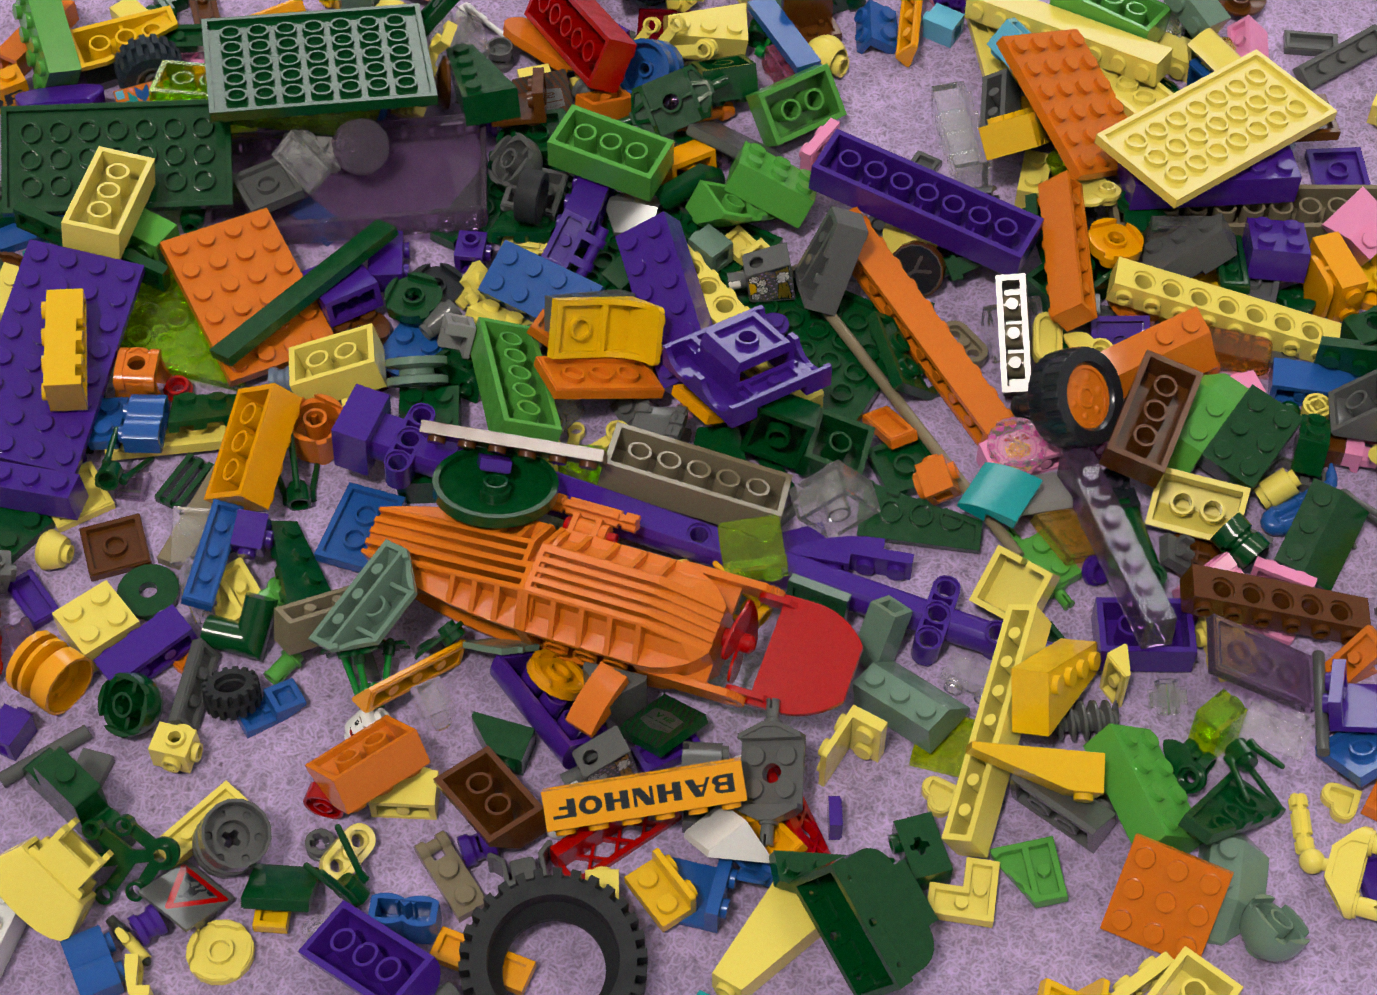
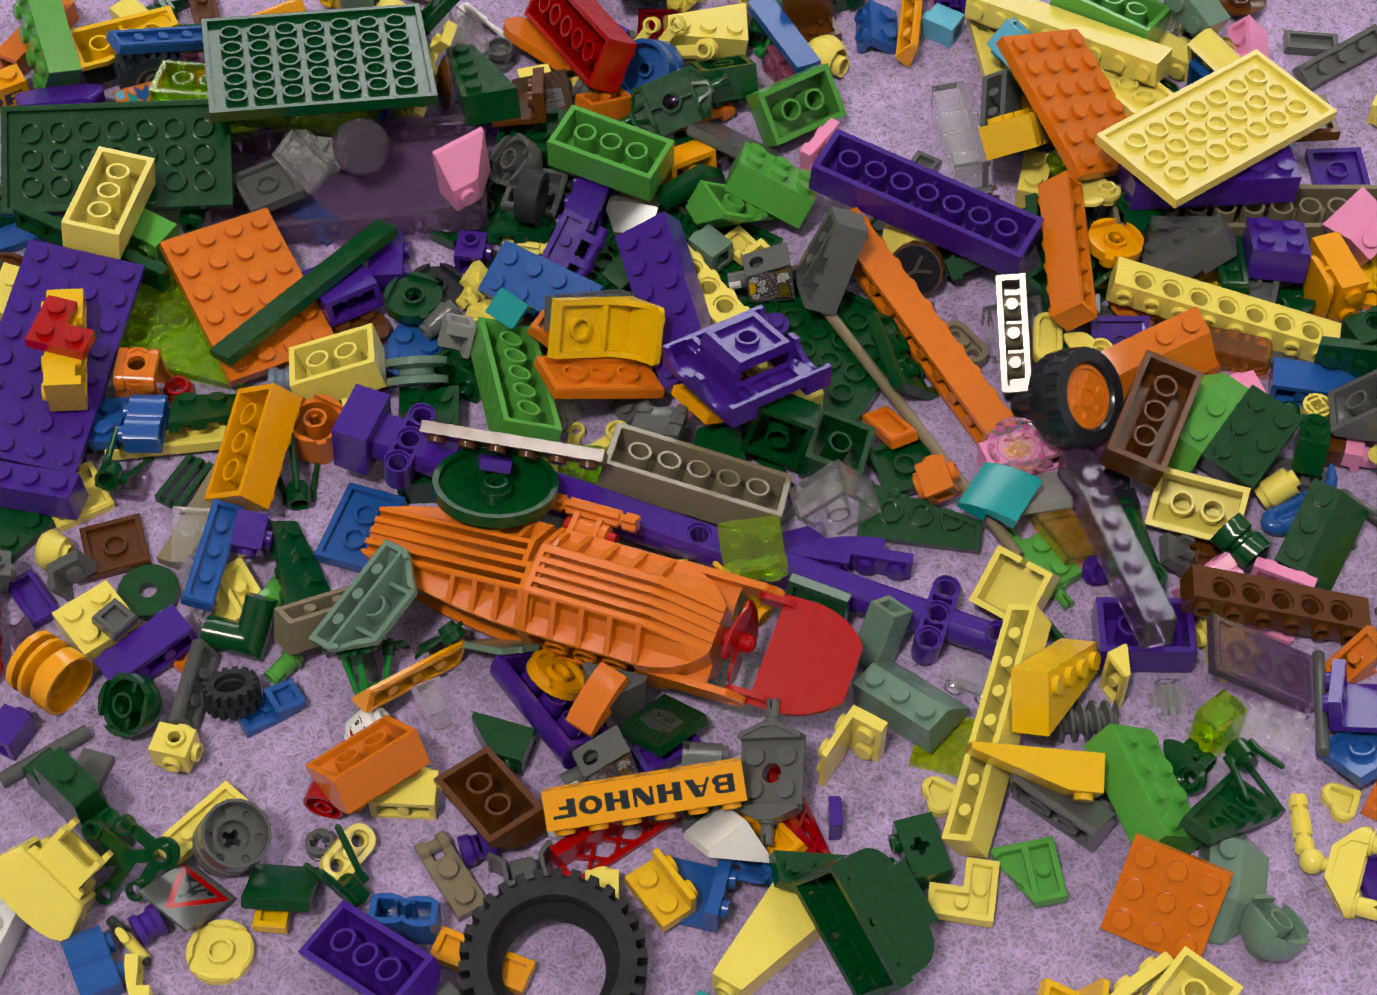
none -> red plate [25,295,96,361]
none -> dark grey bracket [47,549,97,601]
none -> dark grey tile [91,598,138,642]
none -> blue tile [106,25,204,55]
none -> bright pink slope [432,127,491,211]
none -> teal panel [485,287,537,330]

